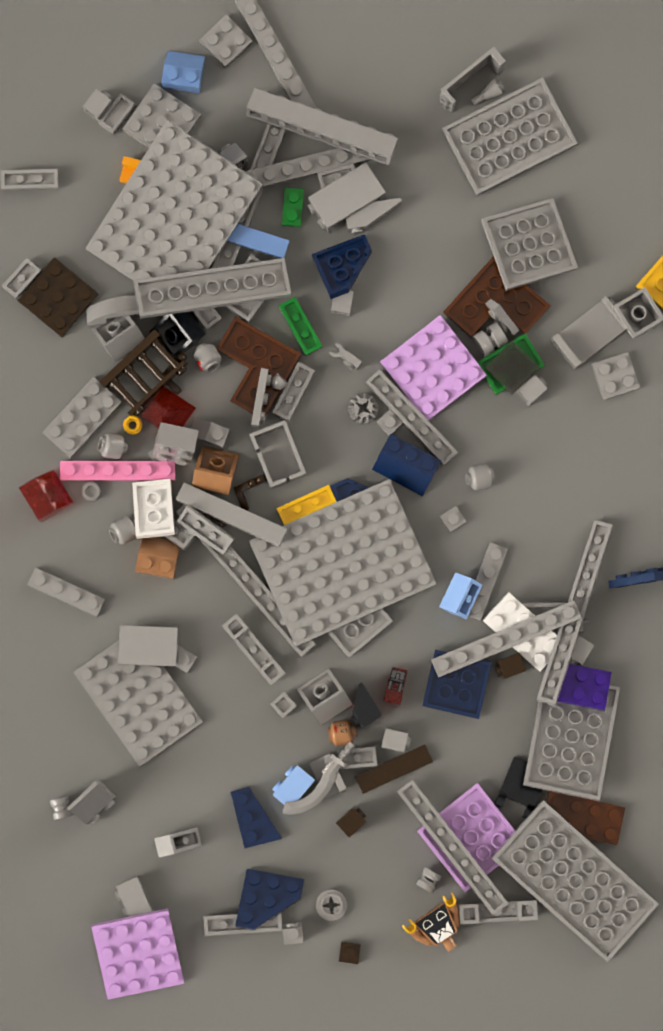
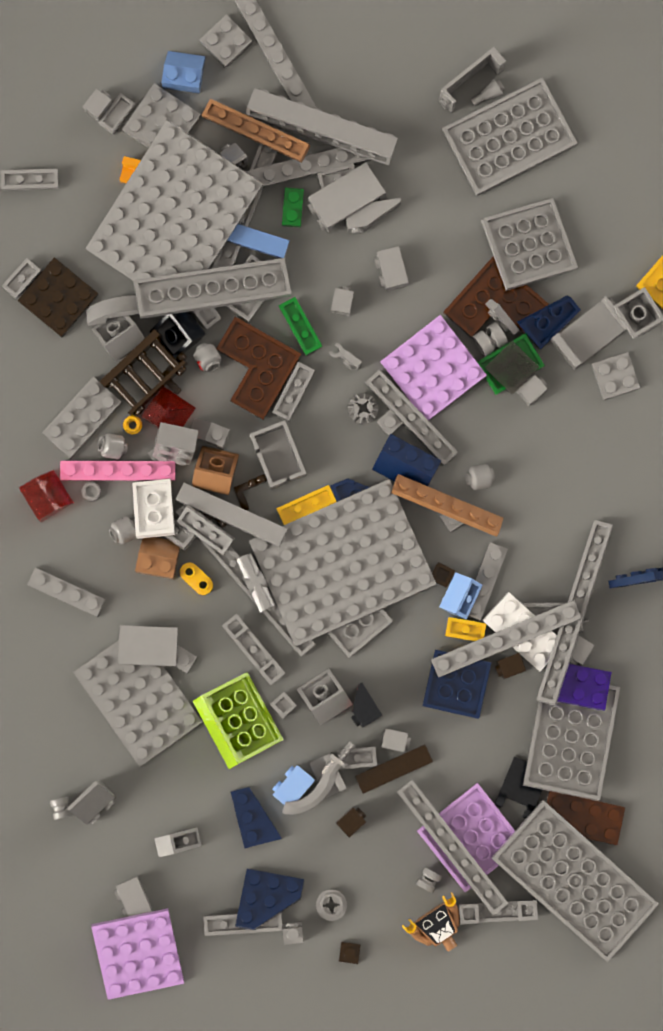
light grey plate [251,368,272,428] -> none
light grey hinge [271,373,288,390] -> none
dark blue plate [312,234,372,299] -> none
medium nougat head [328,720,357,746] -> none
leg [383,667,407,705] -> none
none -> yellow plate [180,562,213,595]
none -> lime slope [193,672,284,769]
none -> medium nougat plate [202,99,310,163]
none -> light grey piece [236,553,275,613]
none -> light grey brick [374,246,409,291]
none -> medium nougat plate [391,474,503,537]
none -> dark brown plate [432,562,455,588]
none -> yellow plate [445,617,486,641]
none -> dark blue wing [517,295,581,349]

